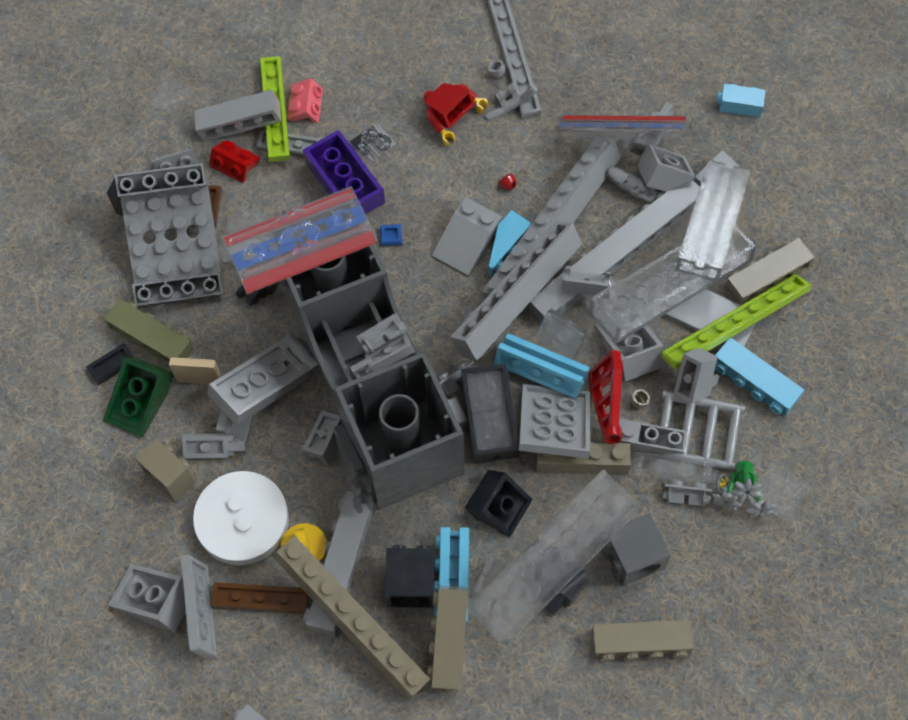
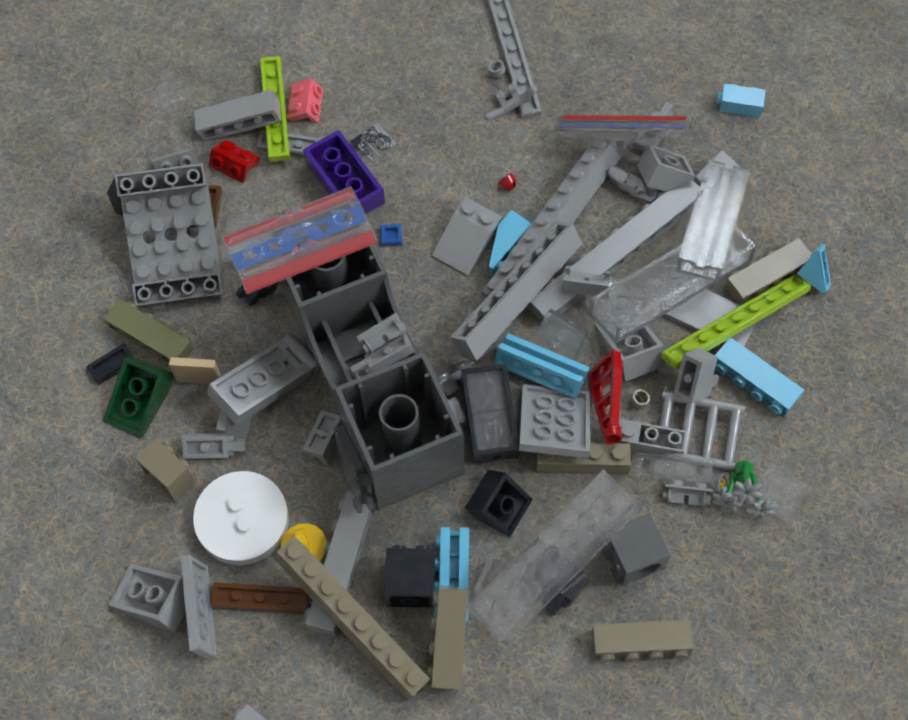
red torso [424,83,488,146] -> none
none -> medium azure slope [797,244,831,293]

